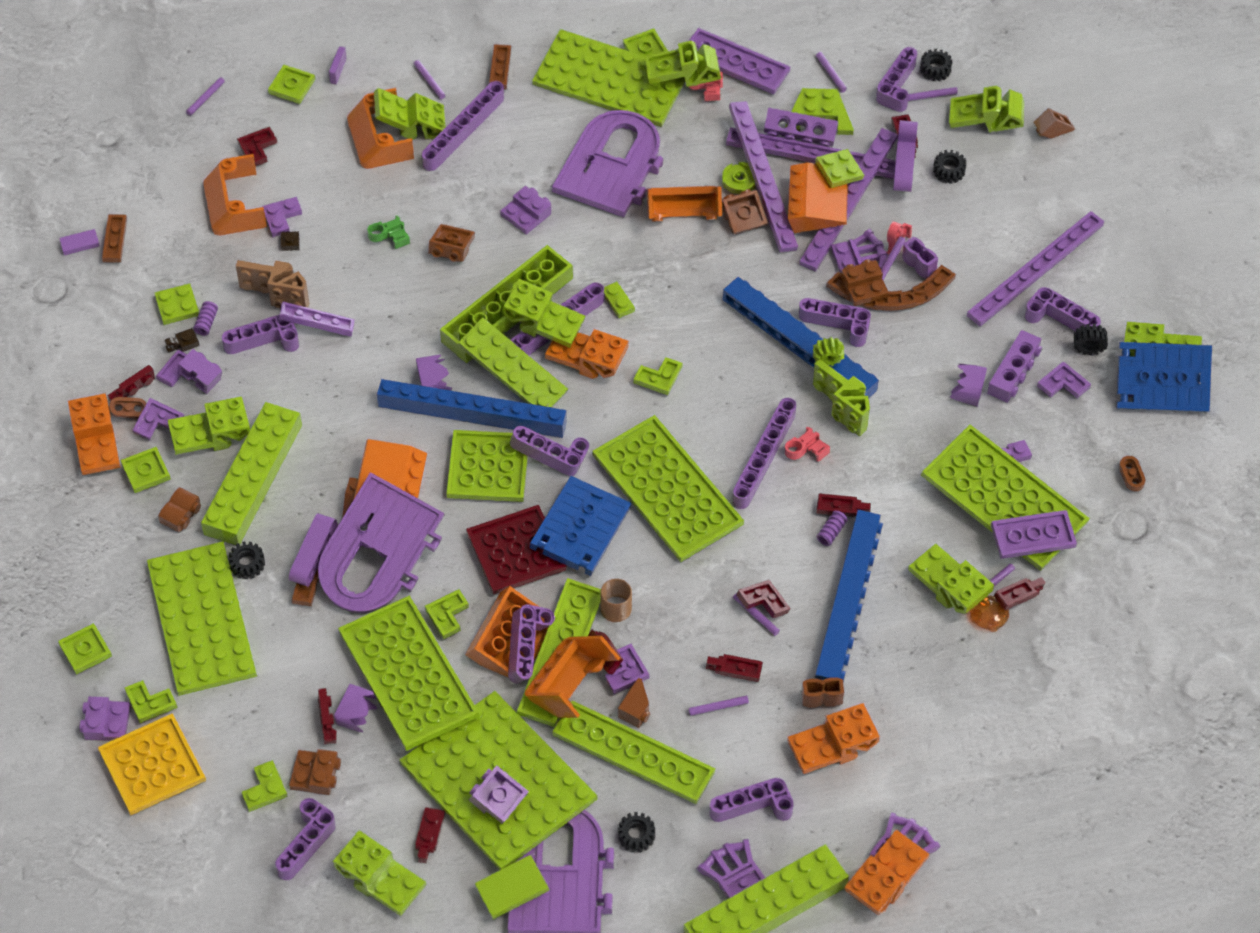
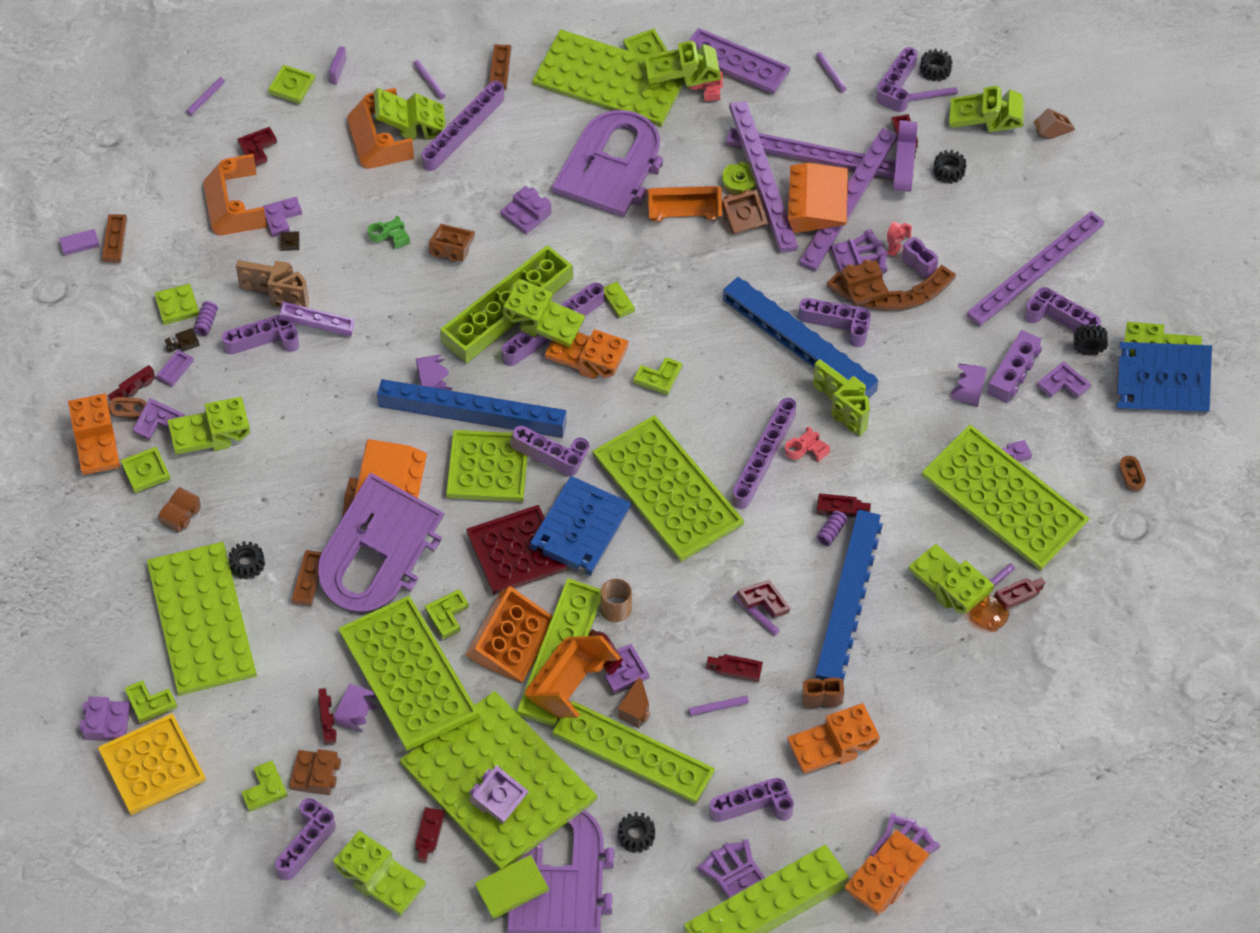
lime plate [58,623,112,675] -> none
medium lavender brick [178,349,222,394] -> none
lime brick [201,402,302,545] -> none
medium lavender beam [289,513,338,587] -> none
lime plate [458,317,568,408] -> none
medium lavender beam [508,605,555,684] -> none
medium lavender brick [764,107,838,147] -> none
lime wing [785,88,854,135] -> none
lime gear [813,336,845,366] -> none
lime plate [815,149,864,188] -> none
medium lavender bar [881,236,906,280] -> none
medium lavender plate [991,510,1077,559] -> none

